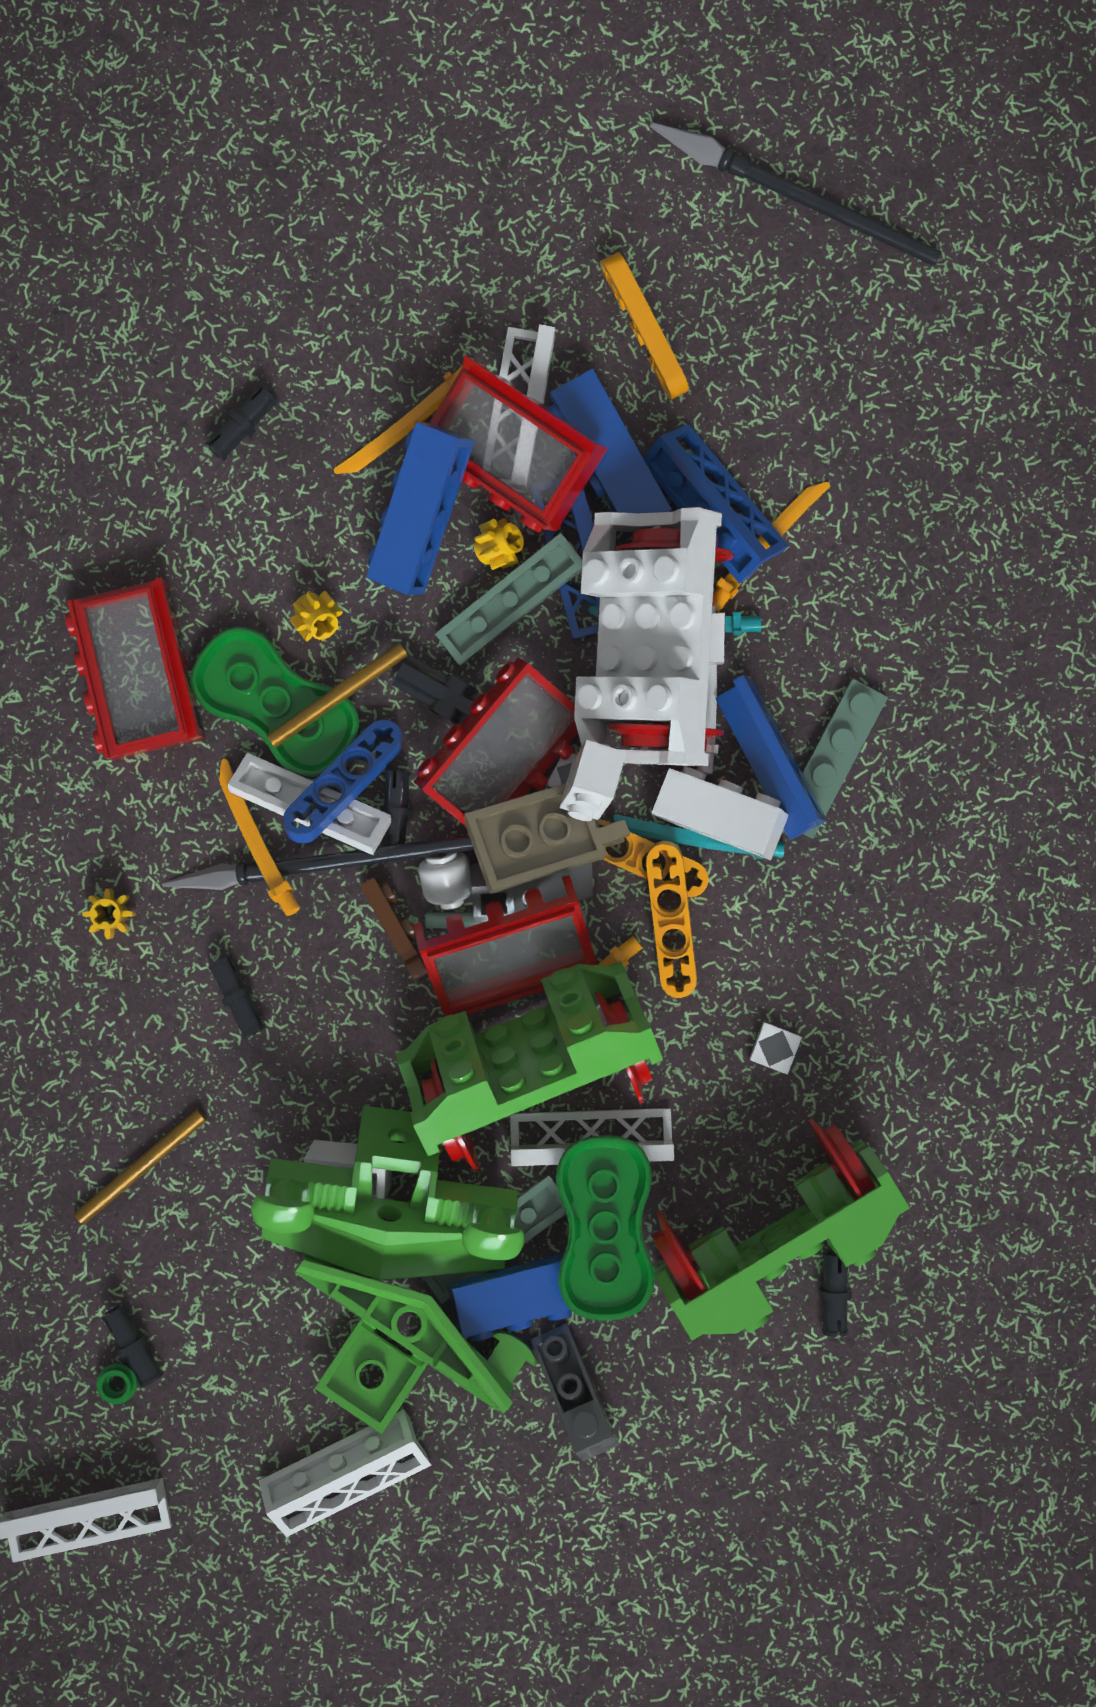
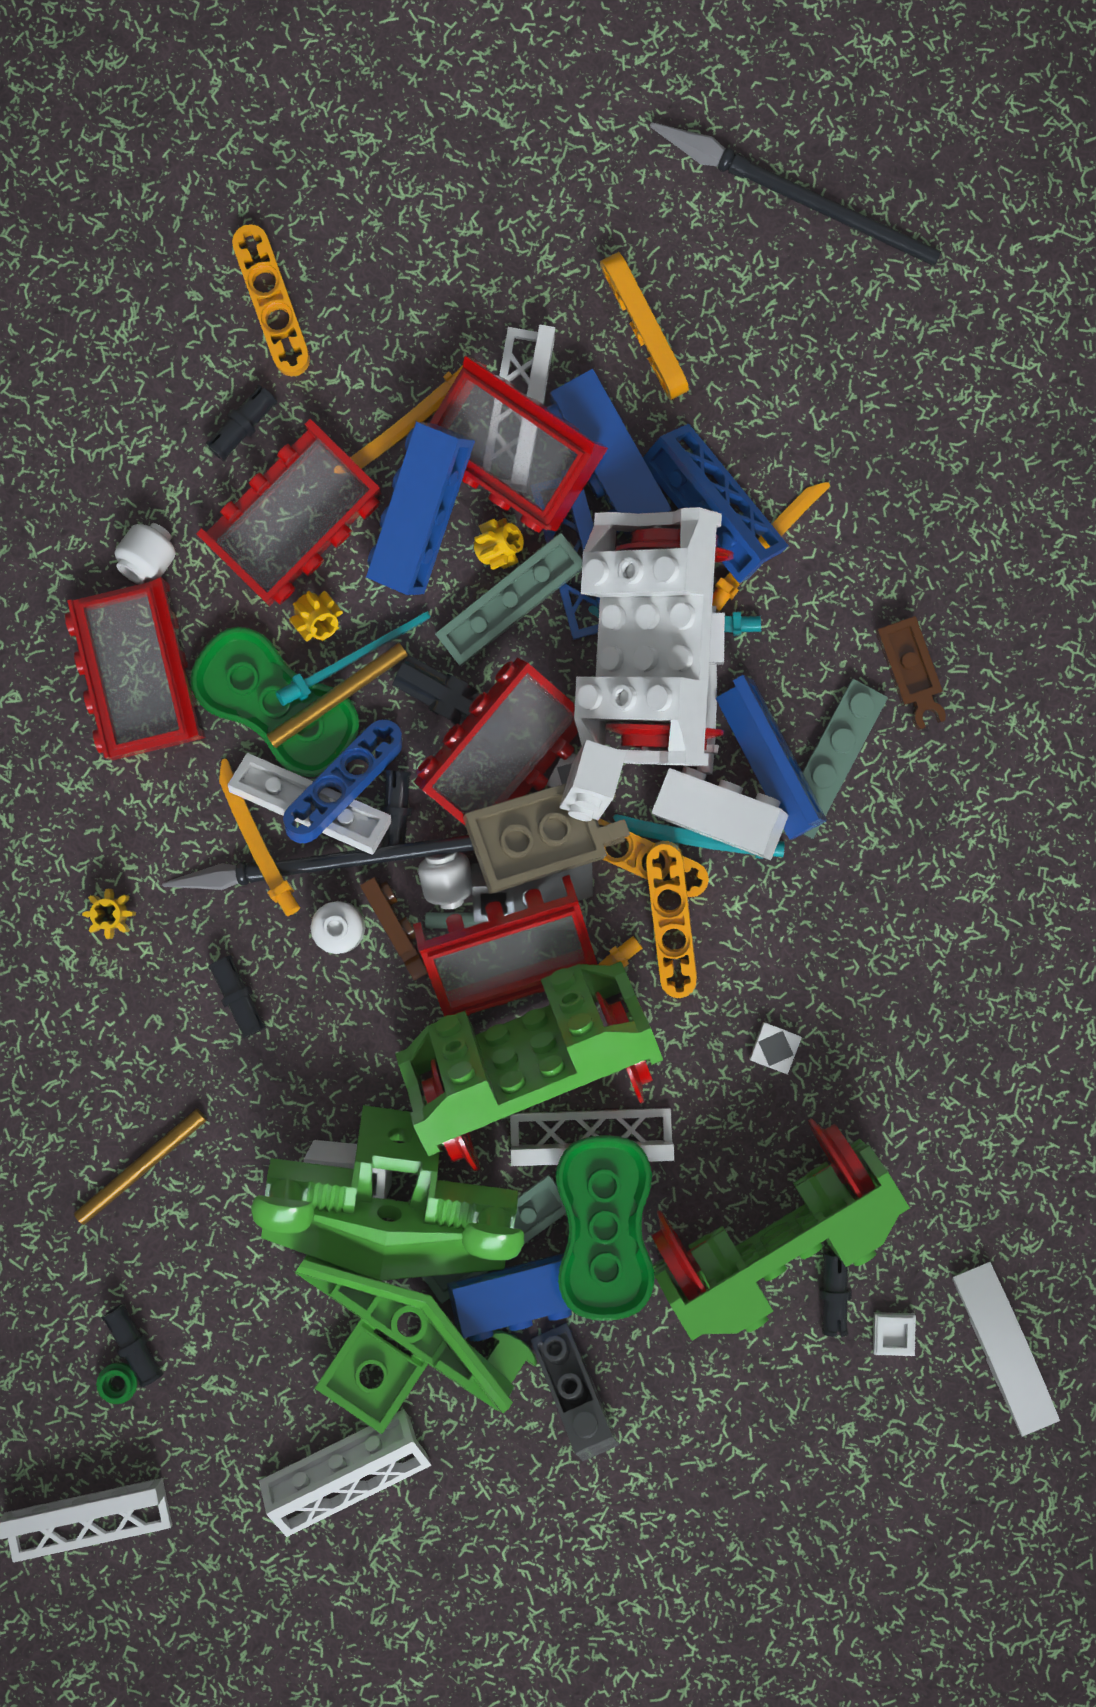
none -> white head [115,523,176,584]
none -> clear window [196,419,382,607]
none -> light orange beam [232,224,310,377]
none -> teal sword [275,611,431,706]
none -> white head [310,901,365,954]
none -> white tile [873,1312,916,1356]
none -> reddish brown plate [876,616,946,730]
none -> white slope [953,1262,1060,1437]

